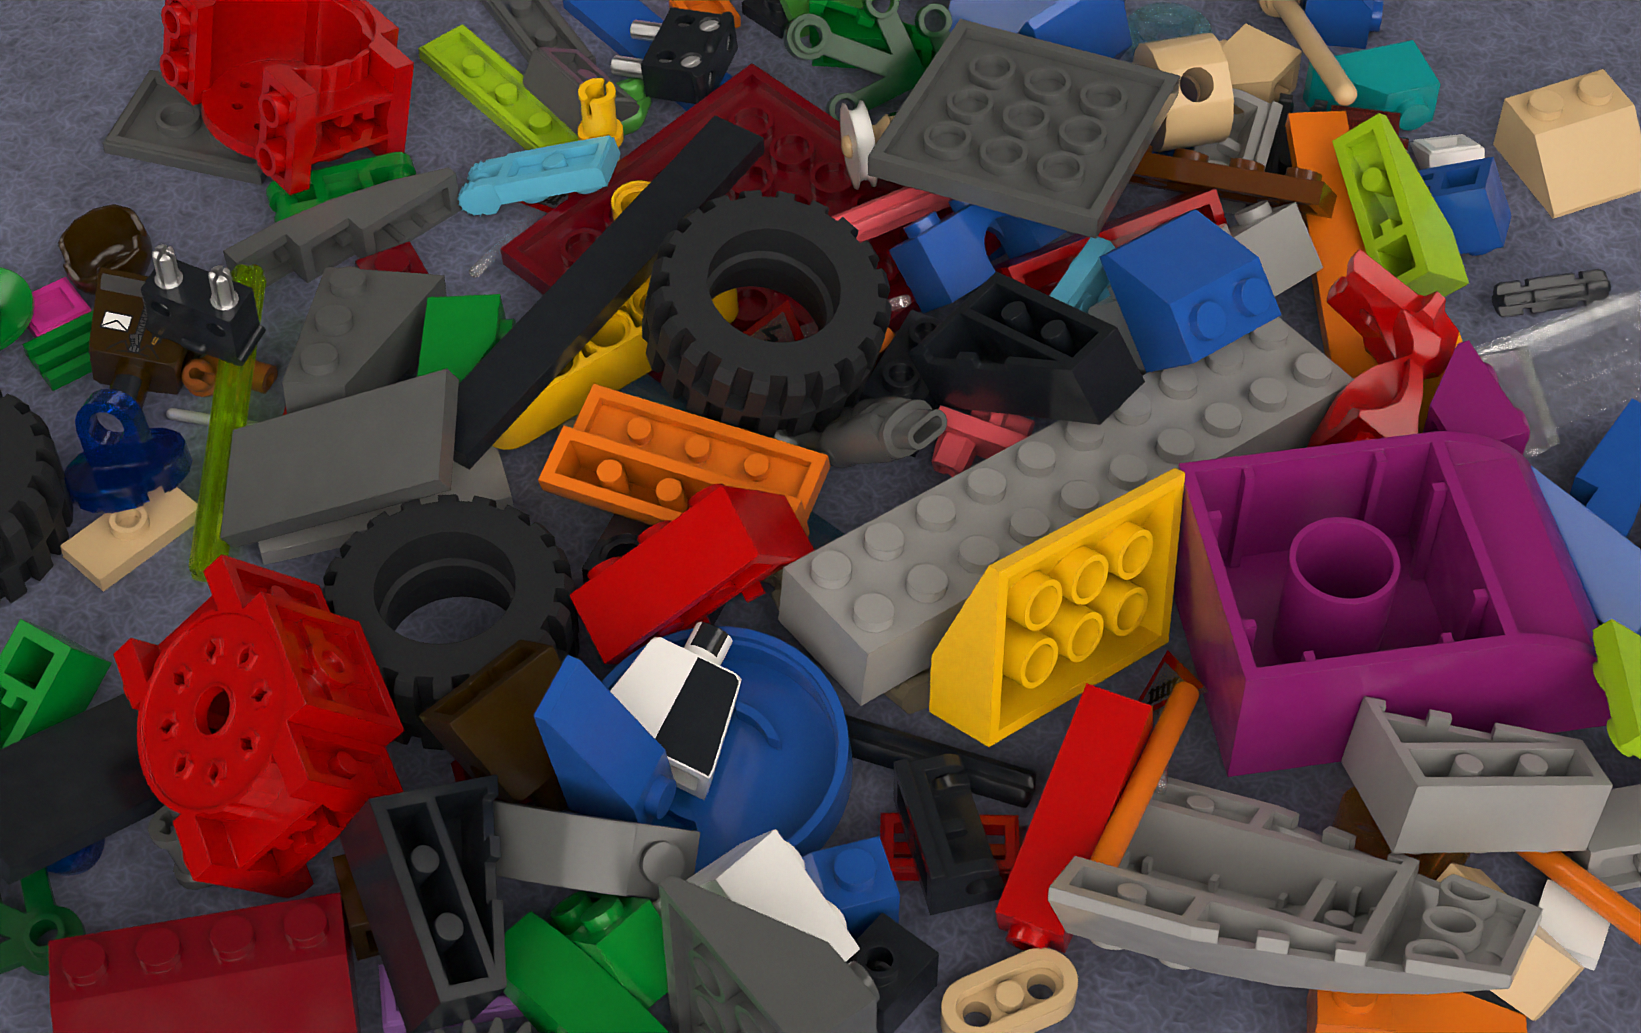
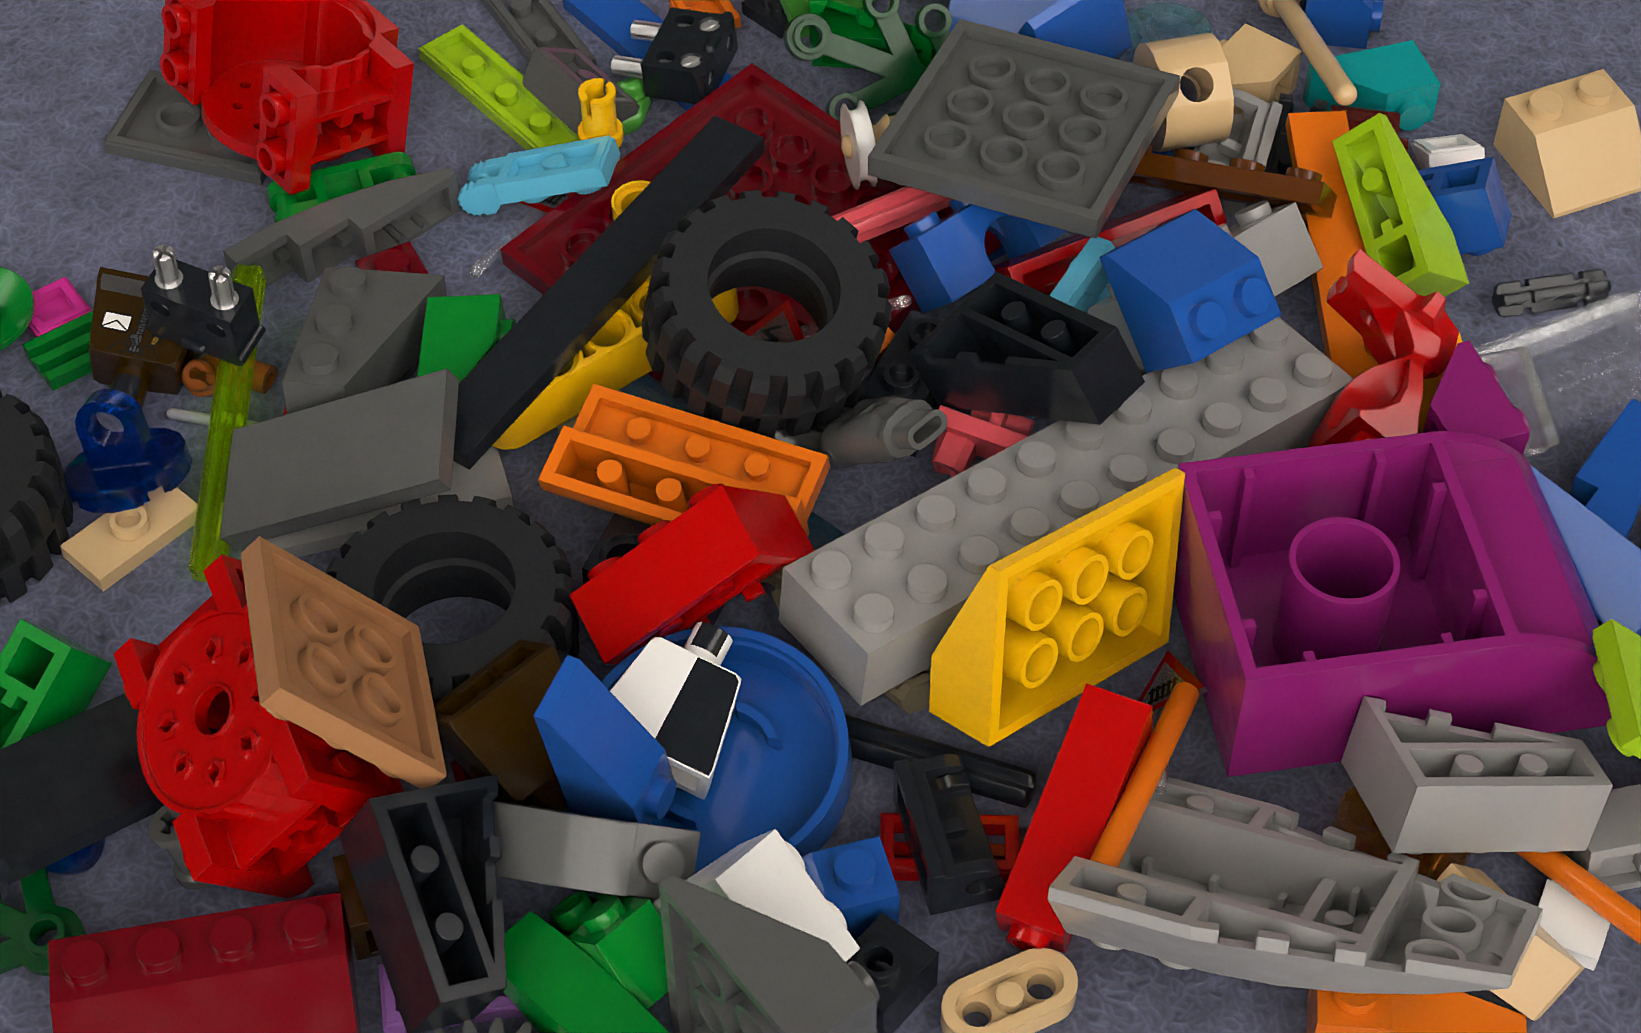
dark brown hair [58,204,153,295] -> none
none -> medium nougat plate [241,536,447,789]

